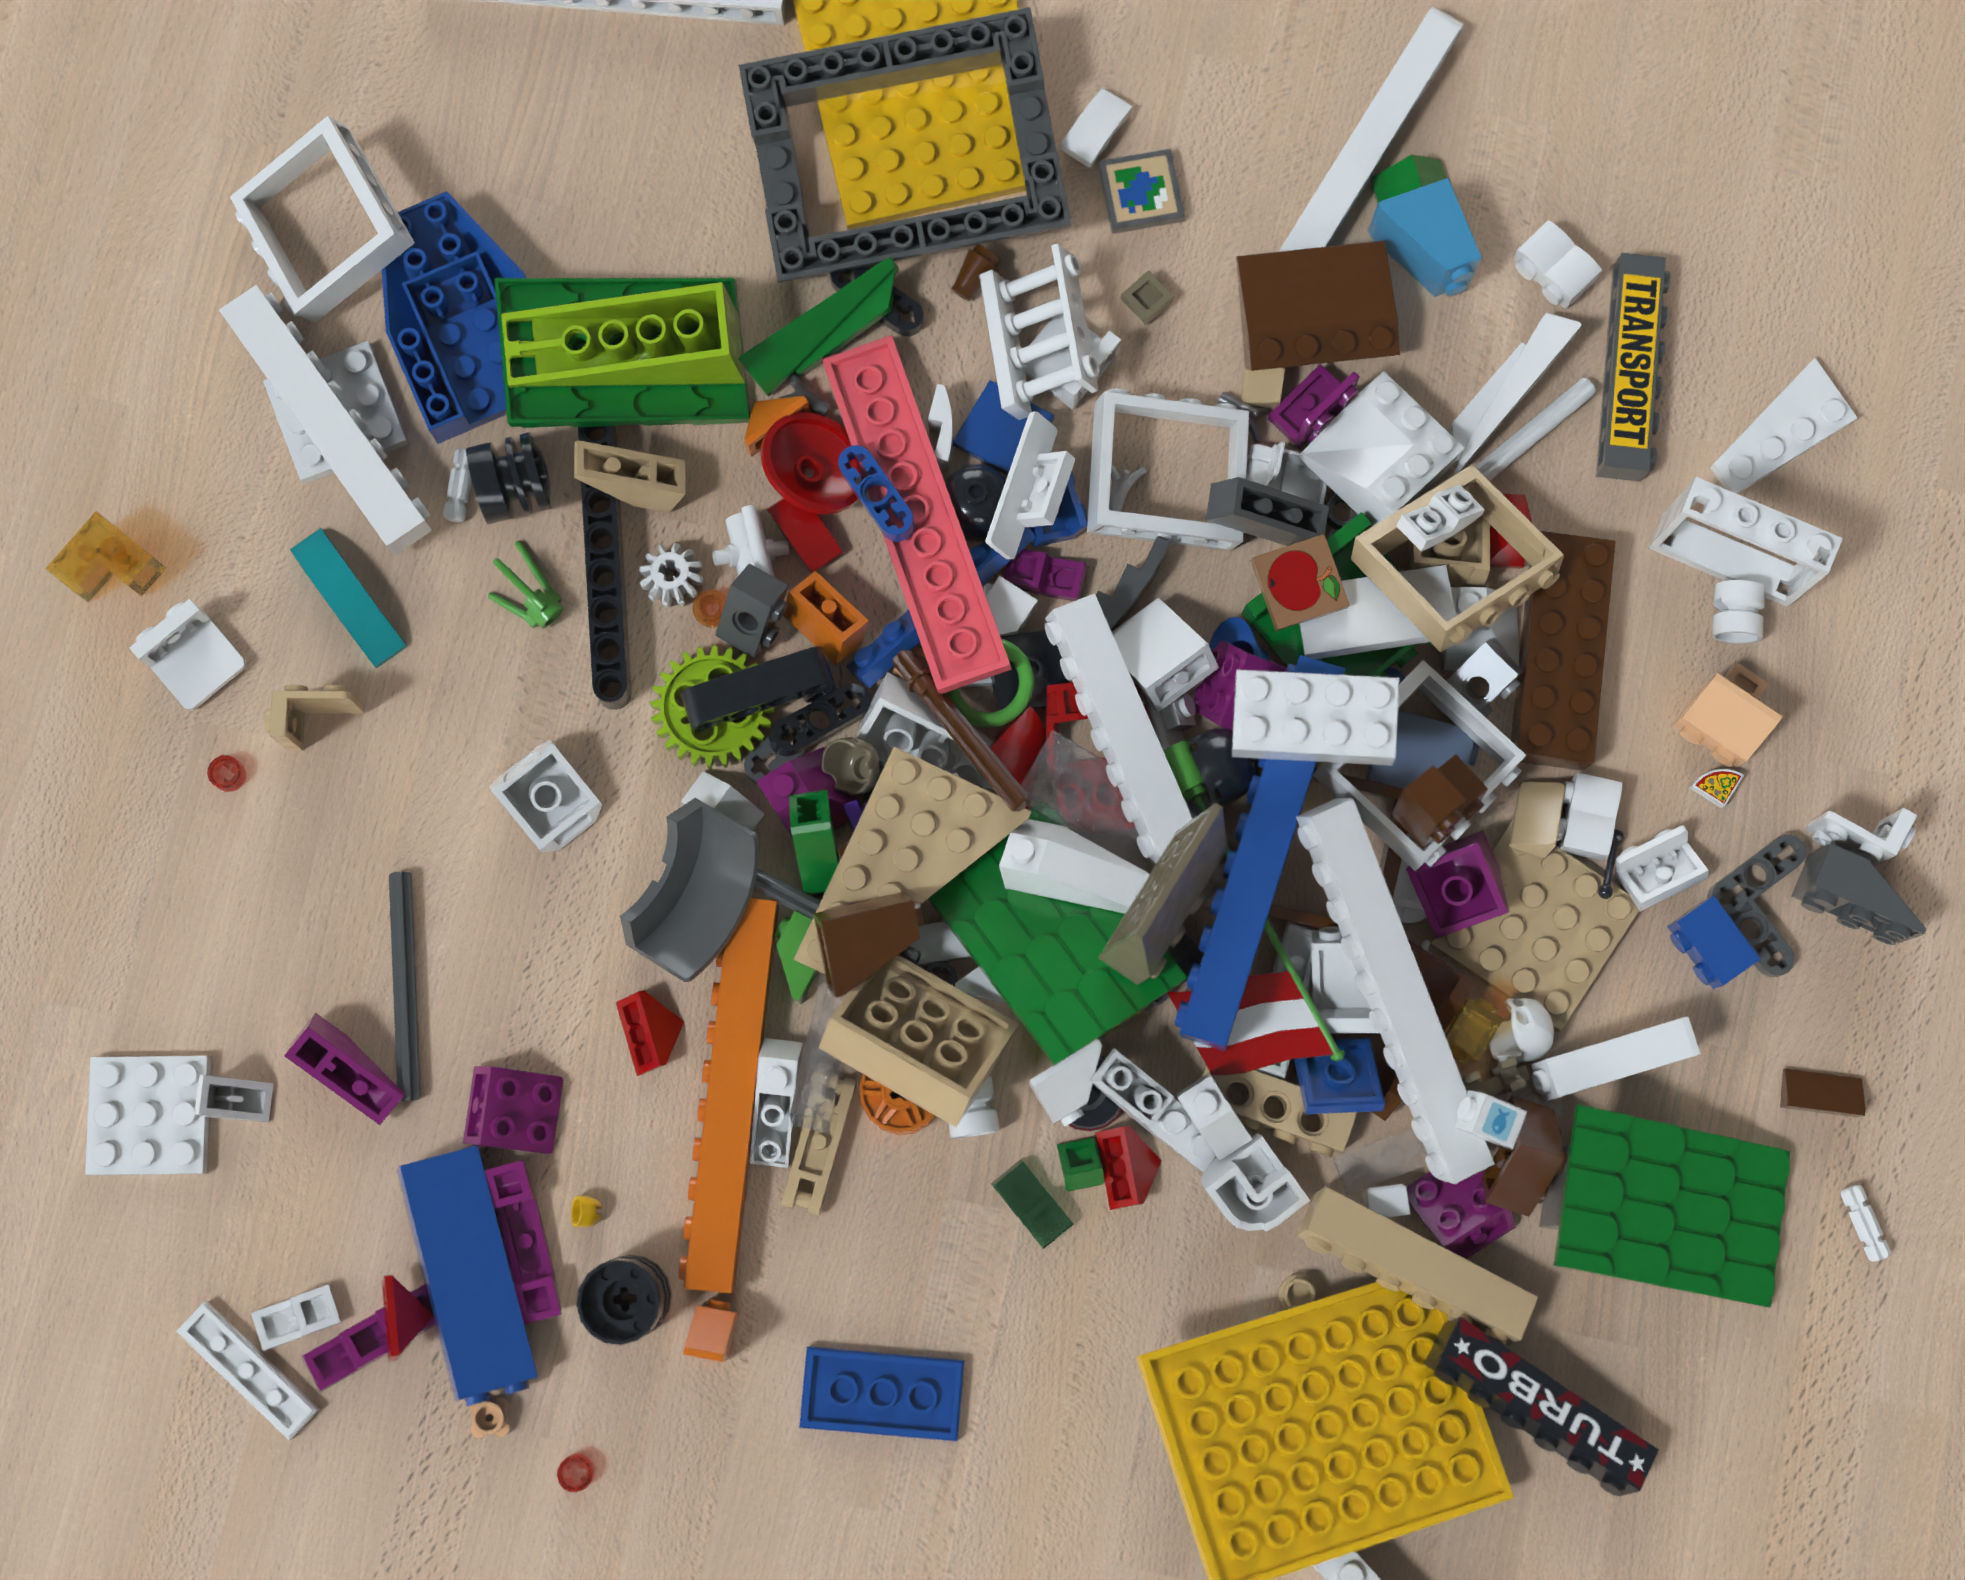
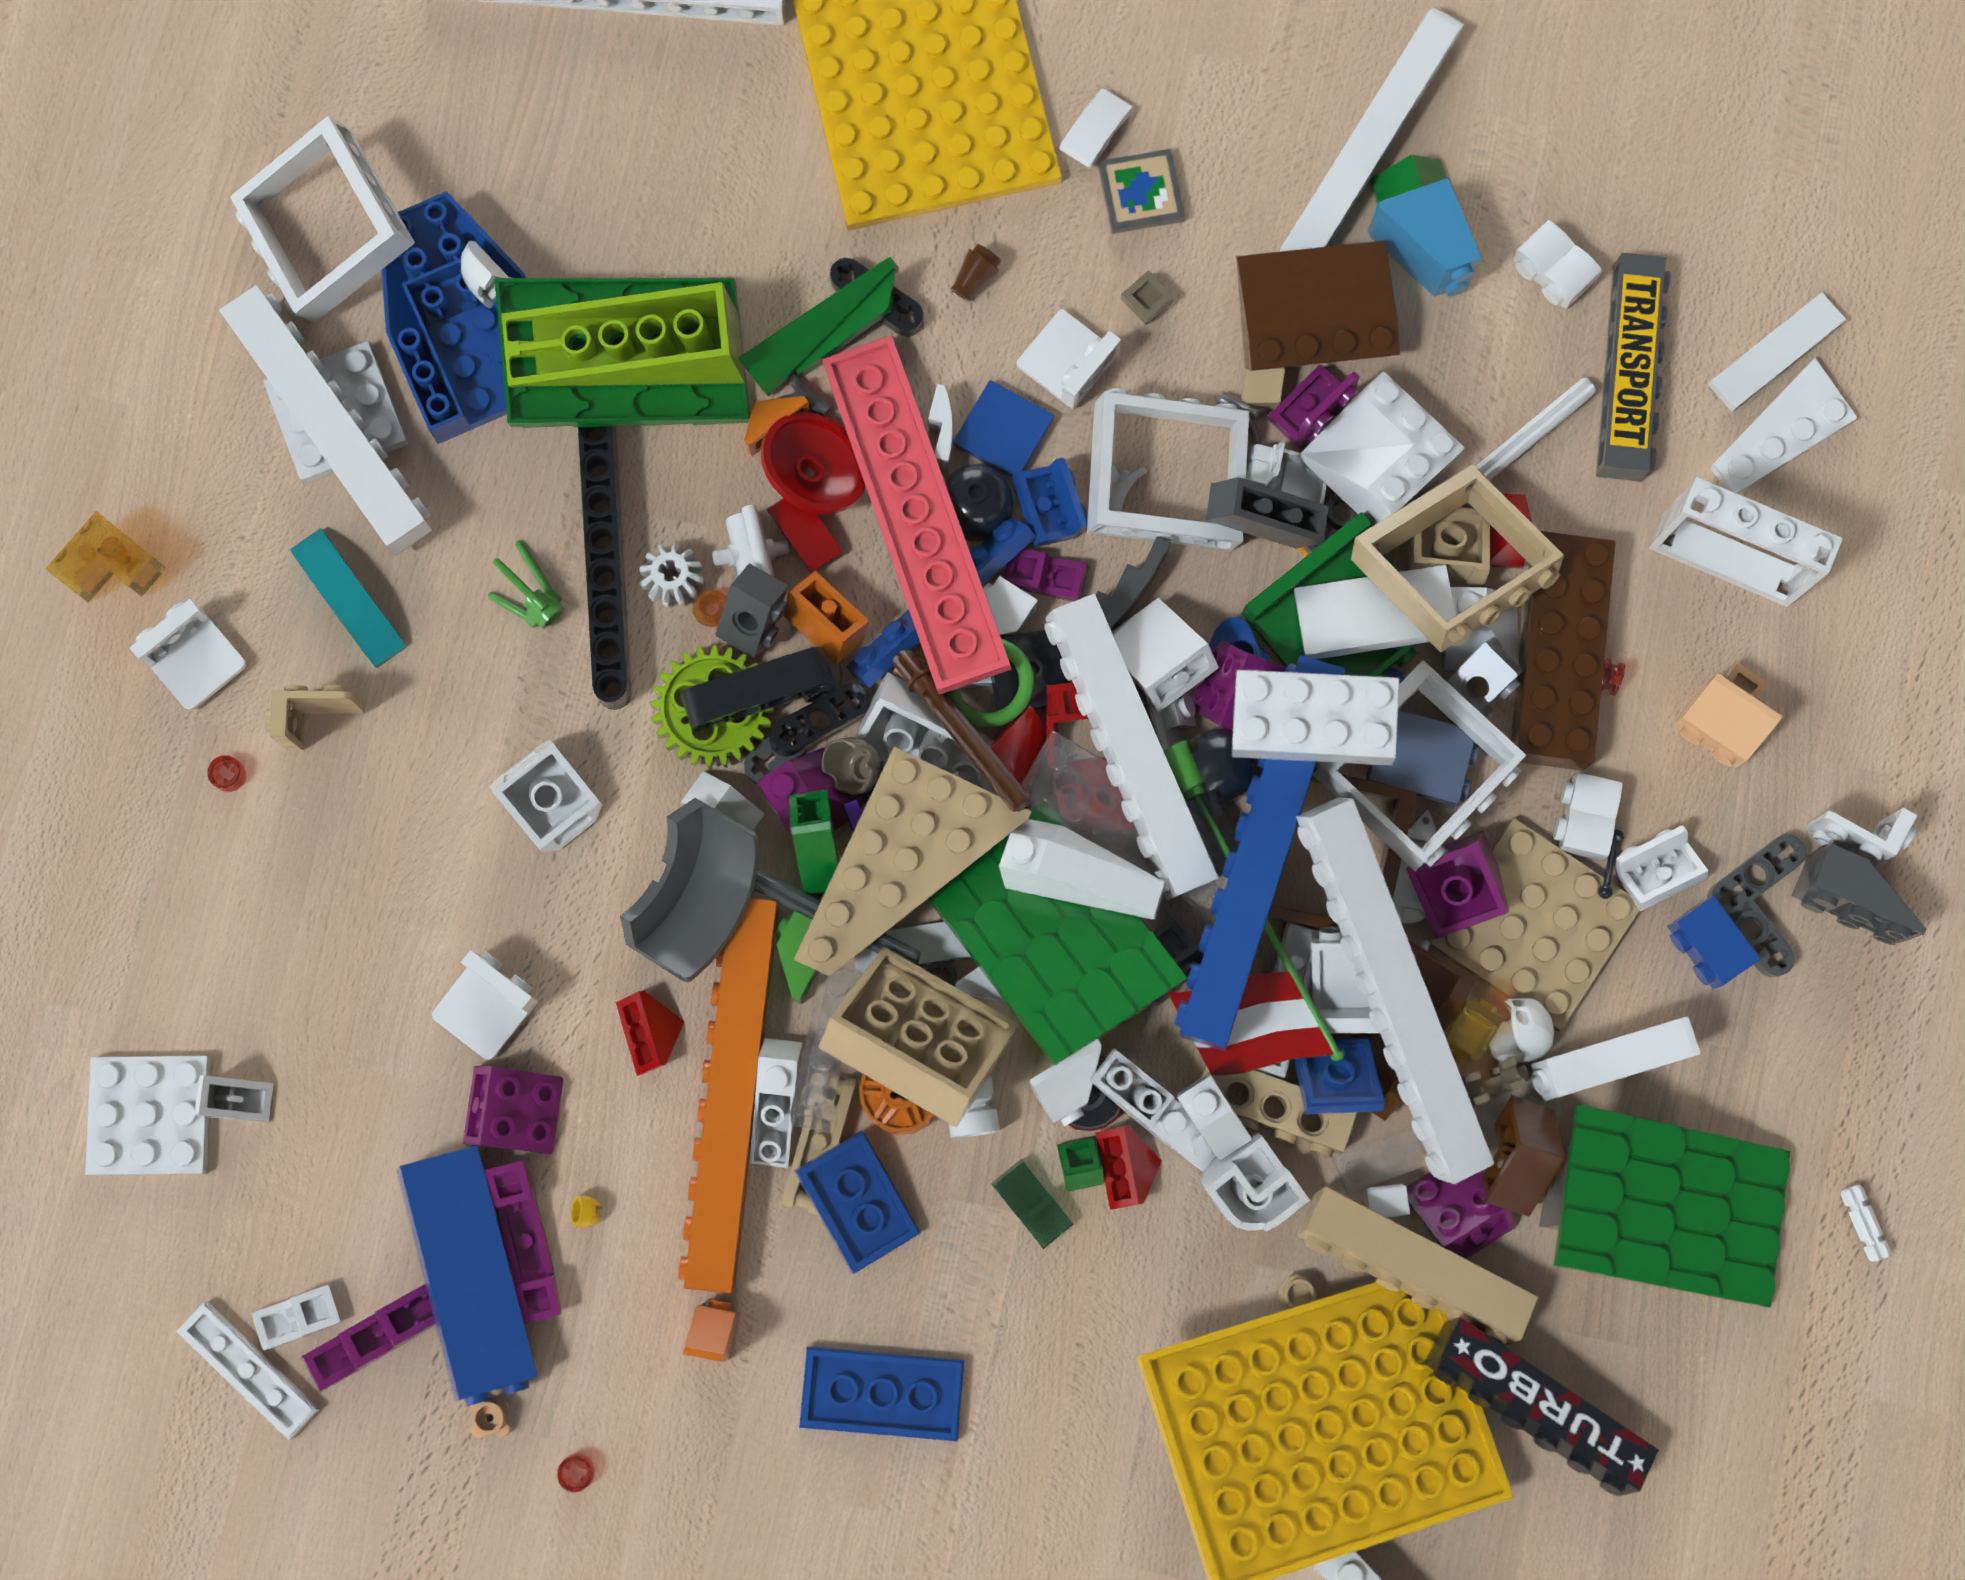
magenta slope [284,1013,405,1125] -> none
red slope [382,1275,433,1362] -> none
dark grey axle [389,871,421,1101] -> none
white axle [443,449,472,522] -> none
black wheel [466,432,551,524] -> none
tan slope [574,440,685,512] -> none
black wheel [577,1255,672,1345] -> none
dark grey slope [739,7,1071,283] -> none
reddish brown slope [813,892,923,998] -> none
blue beam [838,445,915,542] -> none
white fence [980,243,1099,420] -> none
white bracket [986,411,1075,560] -> none
dark tan slope [1098,803,1227,985] -> none
tile [1250,534,1350,632] -> none
reddish brown brick [1392,754,1488,848] -> none
white slope [1396,485,1485,551] -> none
white wedge [1450,313,1582,473] -> none
white brick [1455,1090,1527,1149] -> none
tan slope [1509,781,1565,859] -> none
tile [1689,769,1744,808] -> none
white wheel [1712,580,1765,644] -> none
reddish brown slope [1780,1069,1866,1118] -> none
none -> white bracket [432,950,539,1060]
none -> white brick [460,241,509,309]
none -> blue tile [794,1131,921,1274]
none -> clear red bush [1601,658,1626,696]
none -> white tile [1708,292,1847,412]

